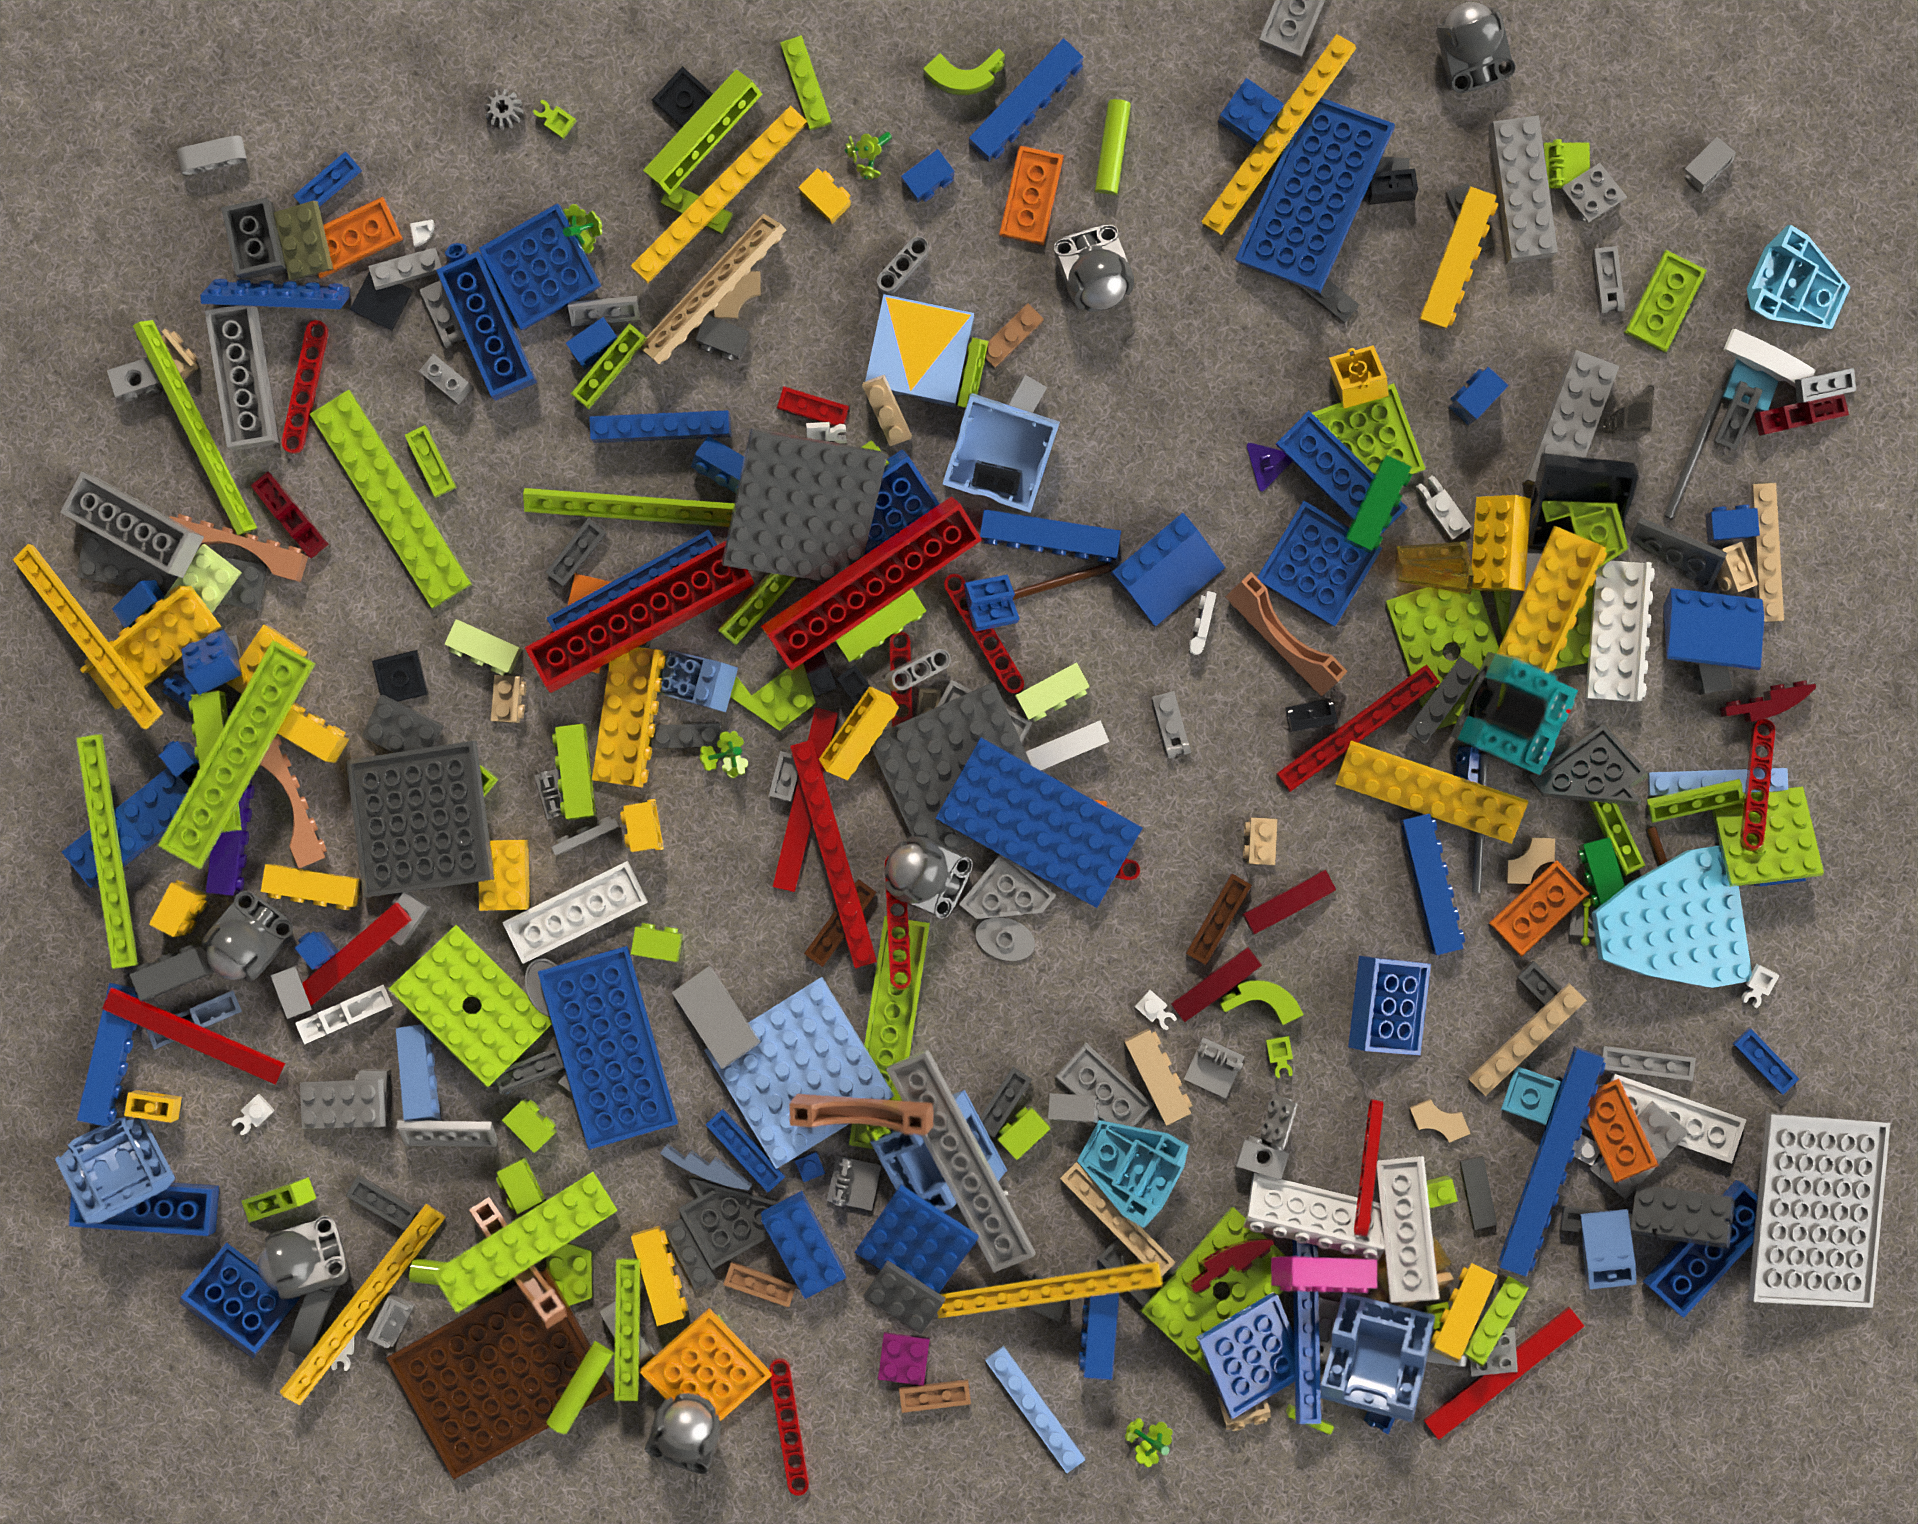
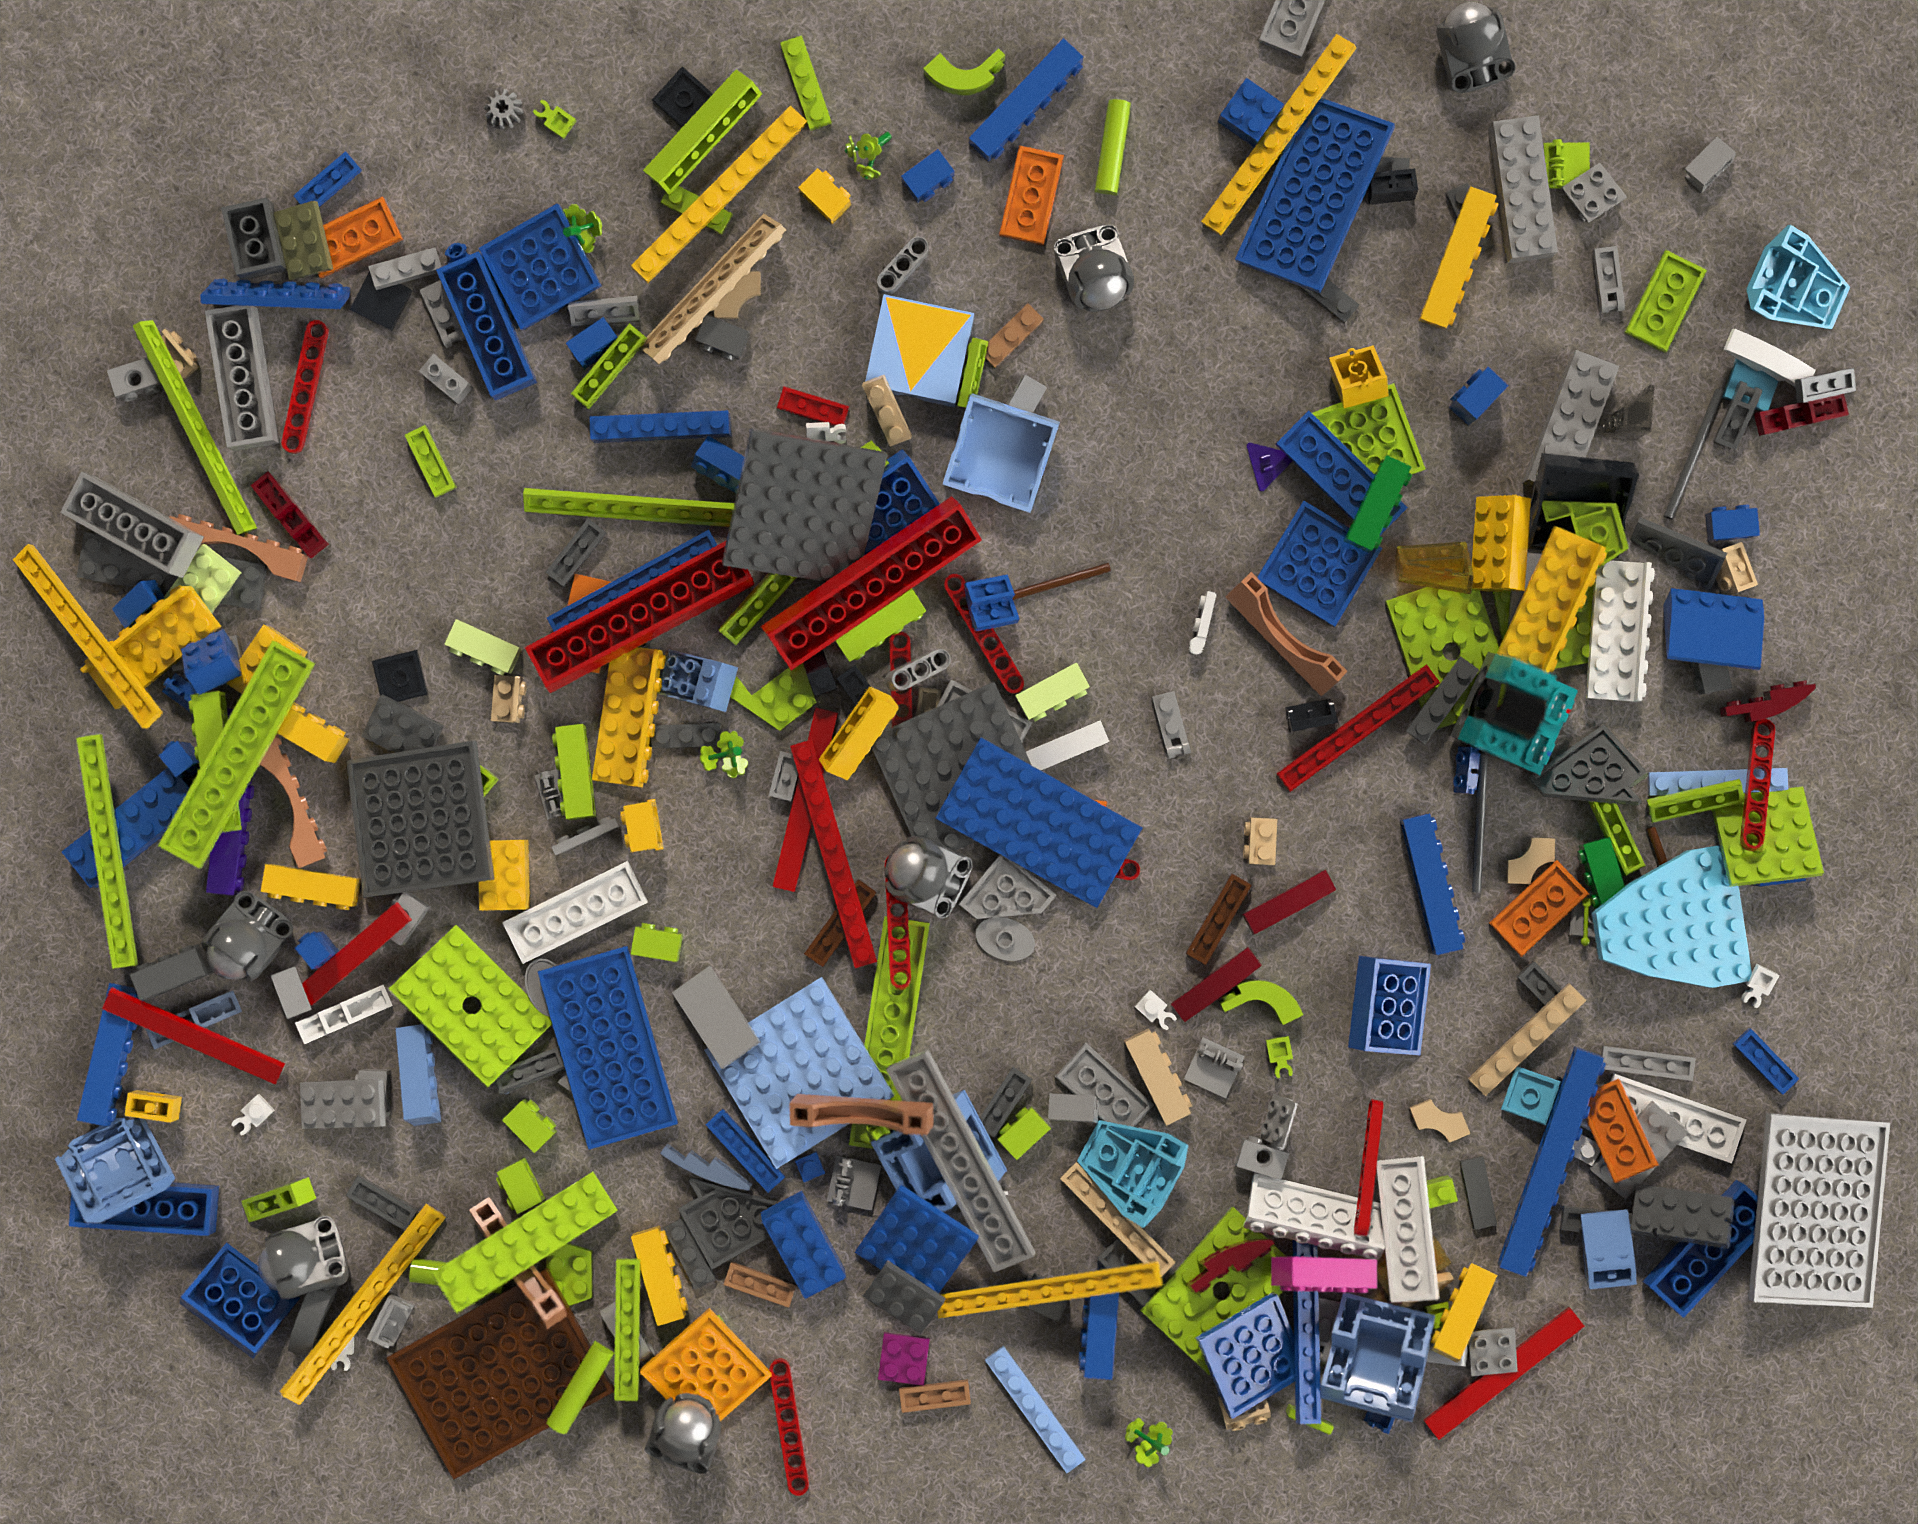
yellow brick [149,879,208,937] -> none
light grey beam [176,136,247,175] -> none
lime plate [310,390,472,609] -> none
light grey tile [397,1121,498,1147] -> none
white tile [410,220,434,247] -> none
black hinge [971,460,1022,496] -> none
blue brick [980,509,1121,563] -> none
blue slope [1111,513,1226,626] -> none
yellow plate [1335,741,1528,844] -> none
white hinge [1416,476,1471,540] -> none
lime plate [1463,1276,1529,1367] -> none
tan plate [1751,483,1784,622] -> none

